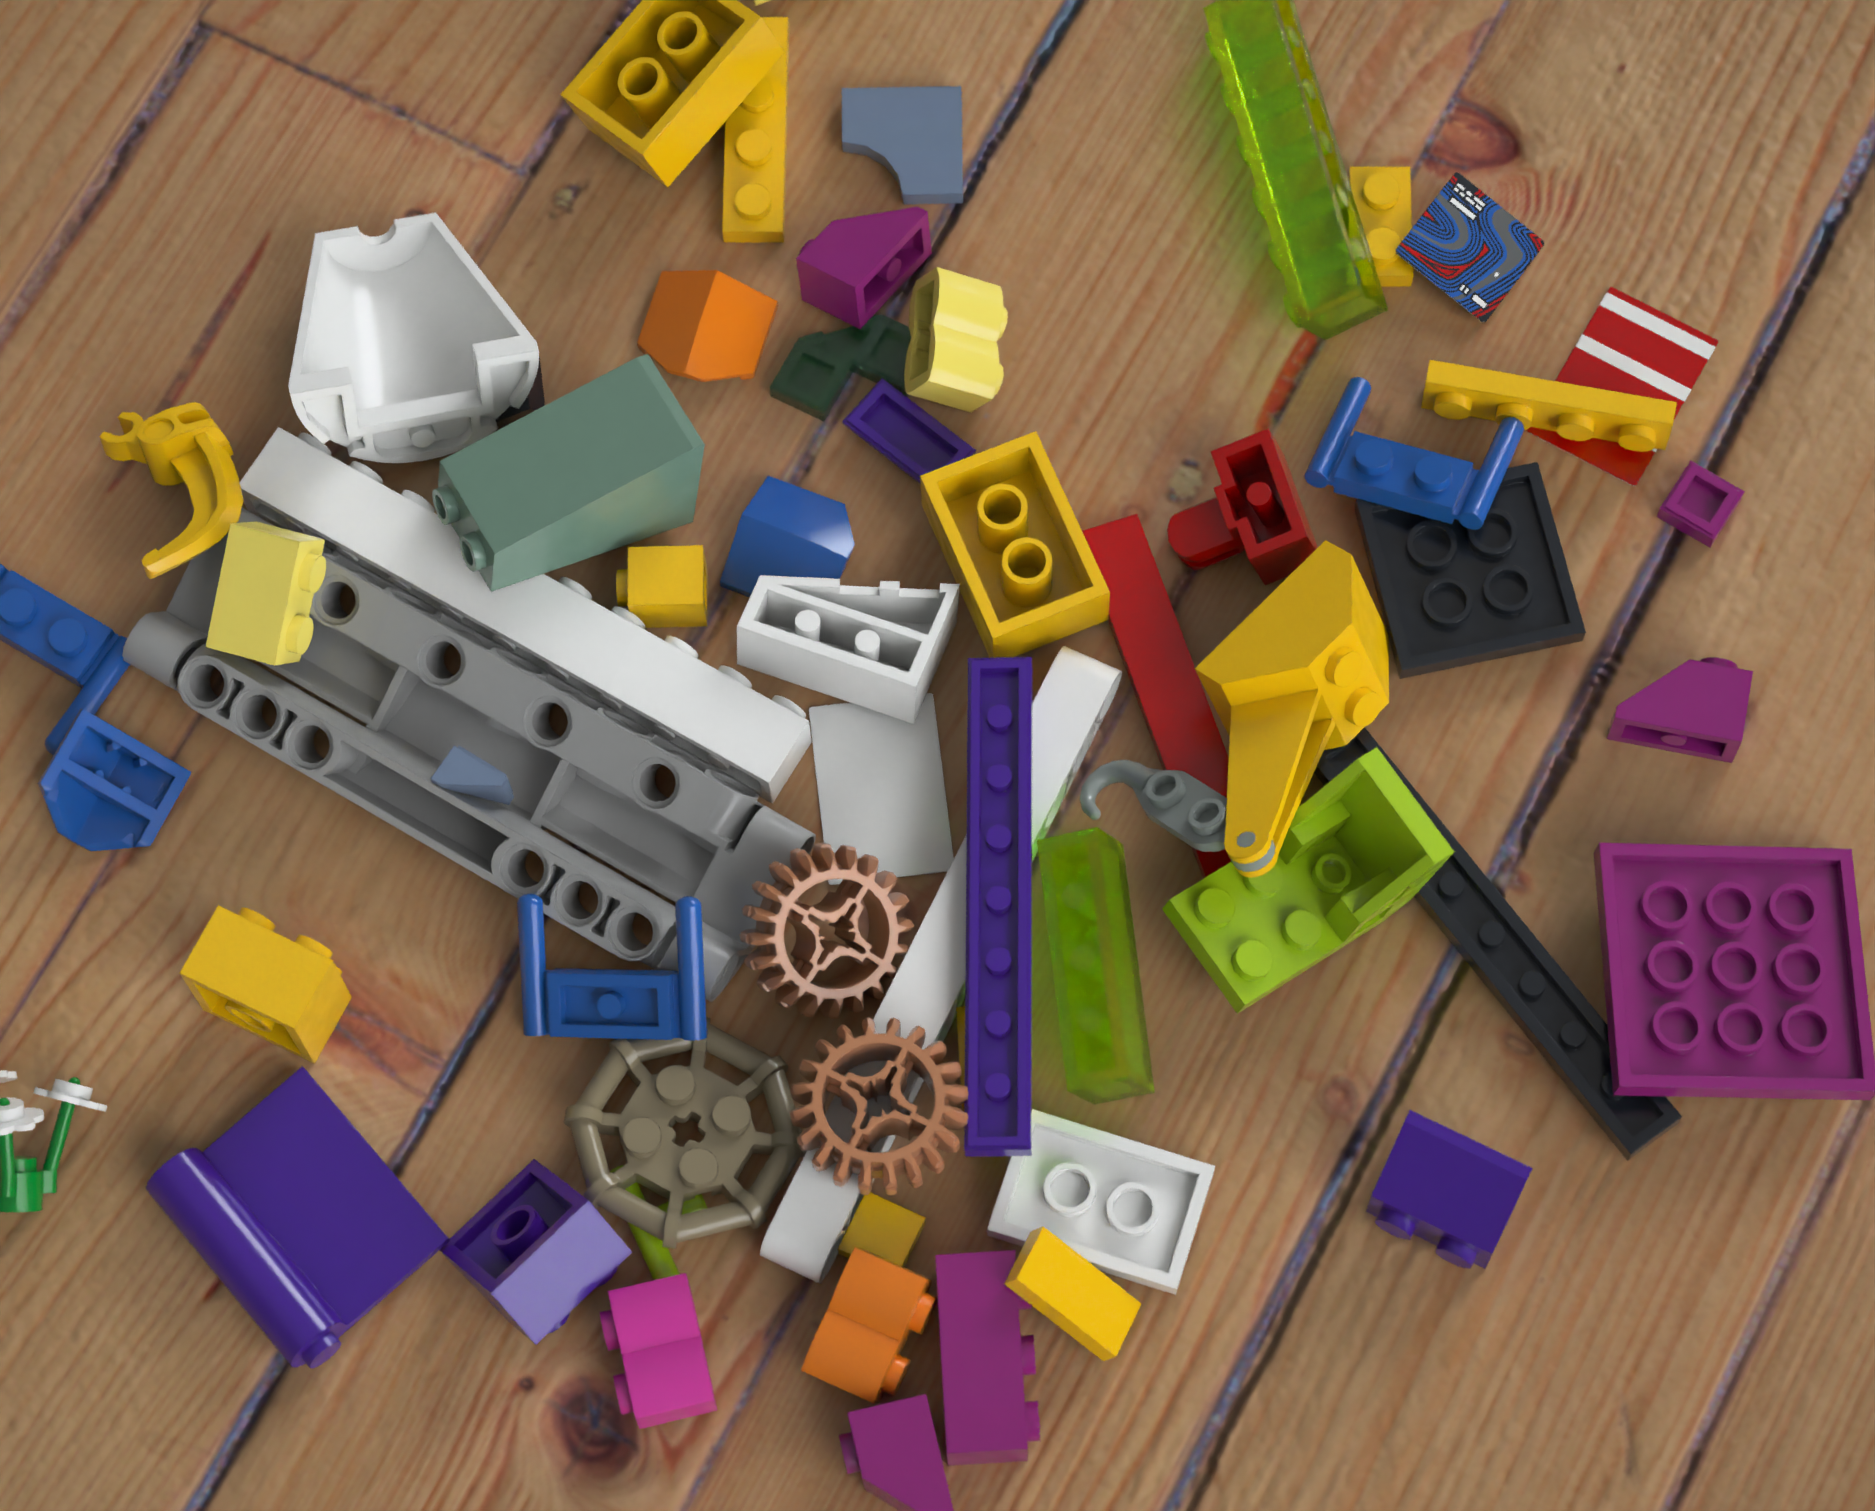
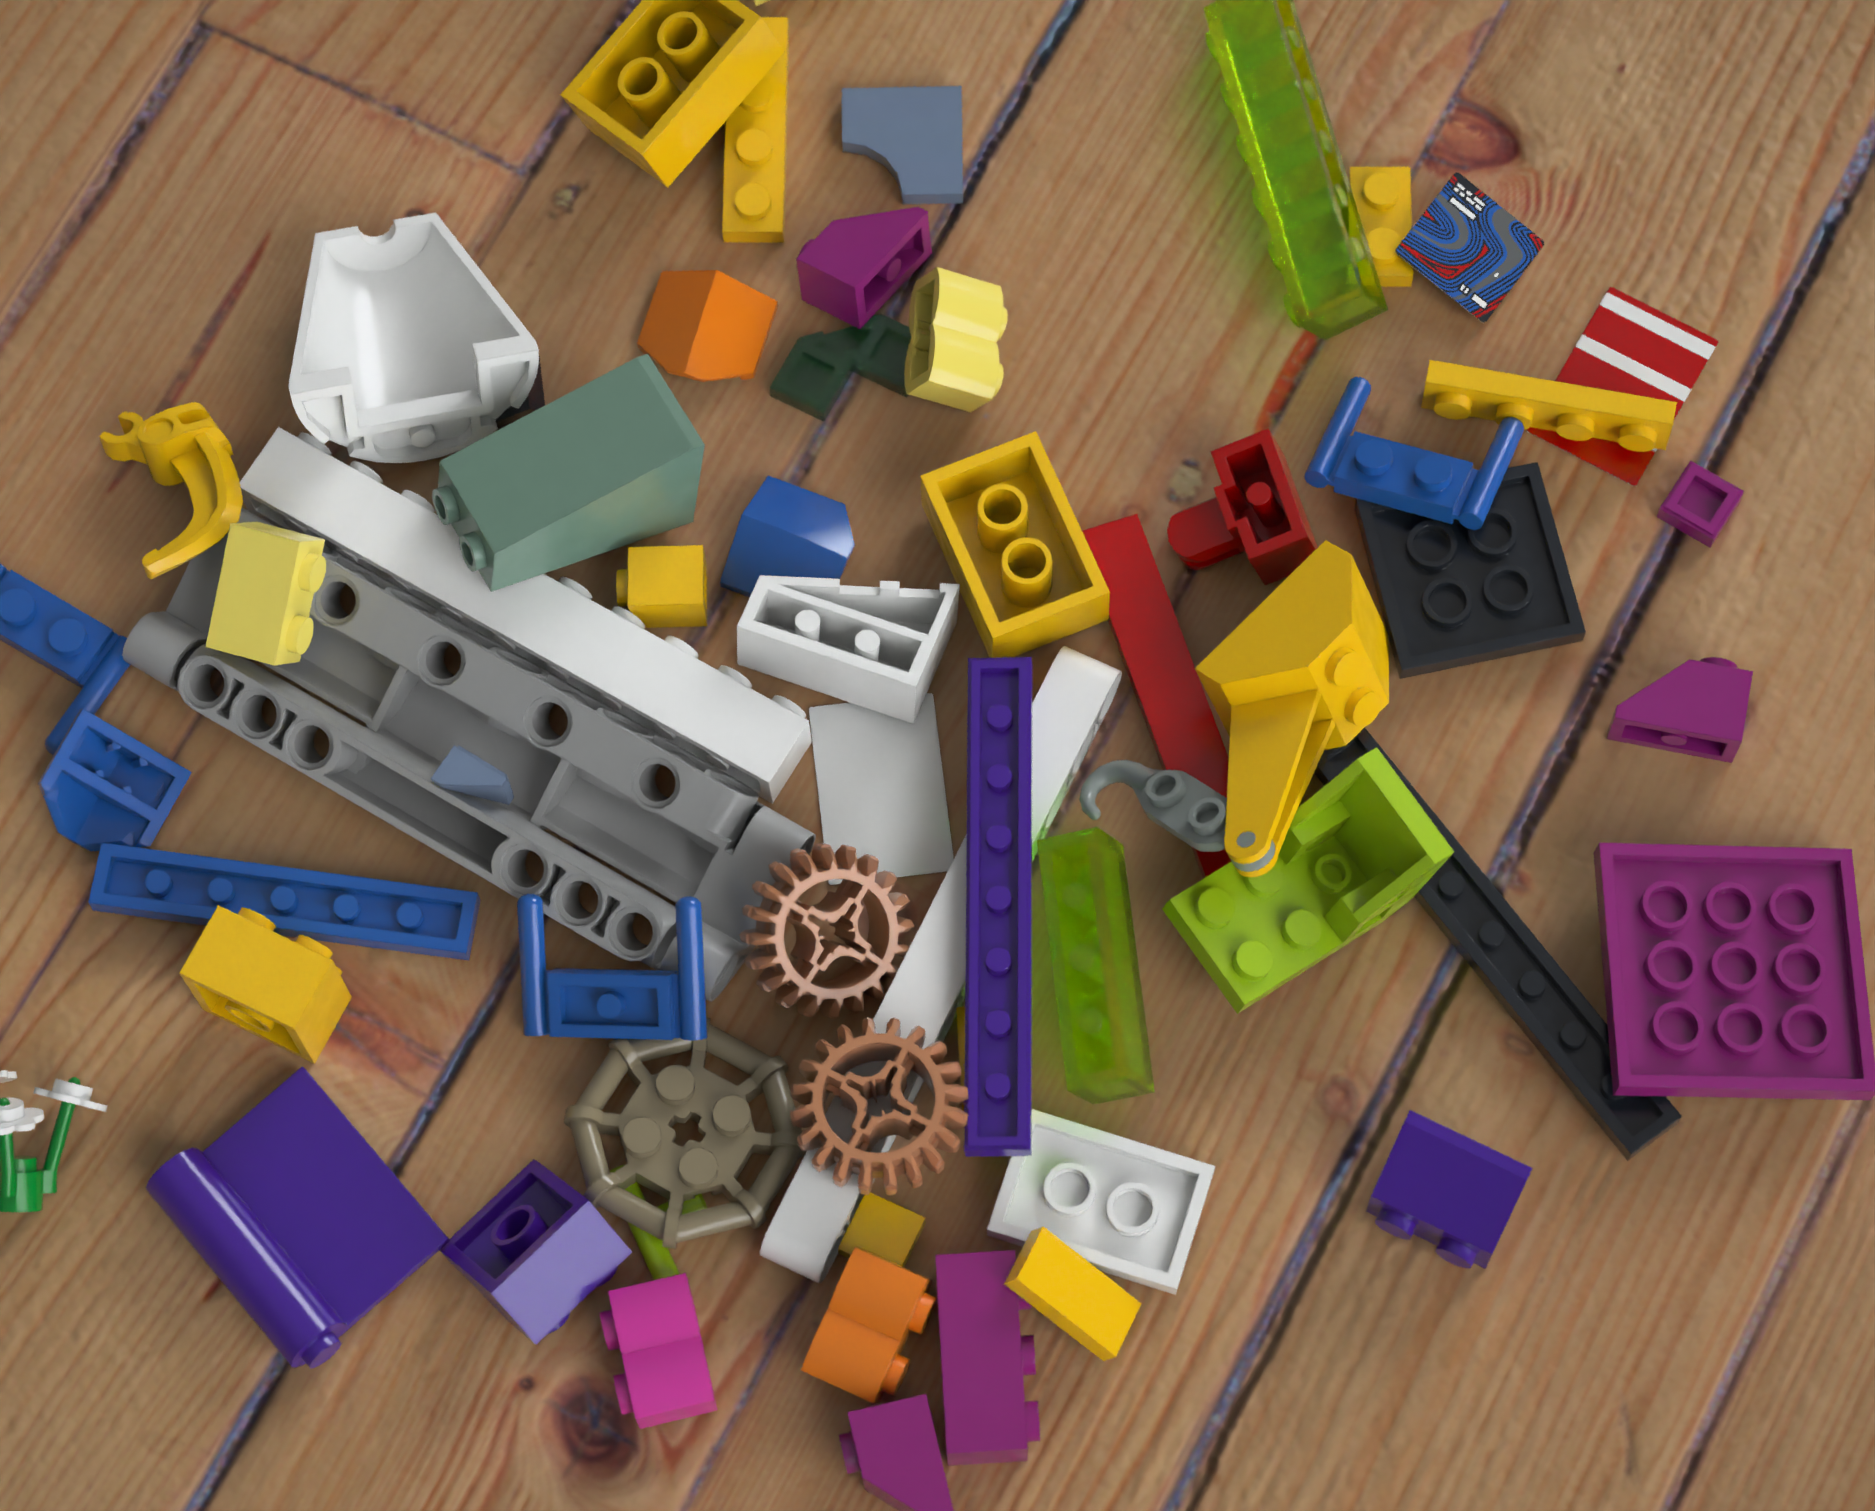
dark purple tile [842,378,976,484] -> none
none -> blue plate [88,843,481,961]

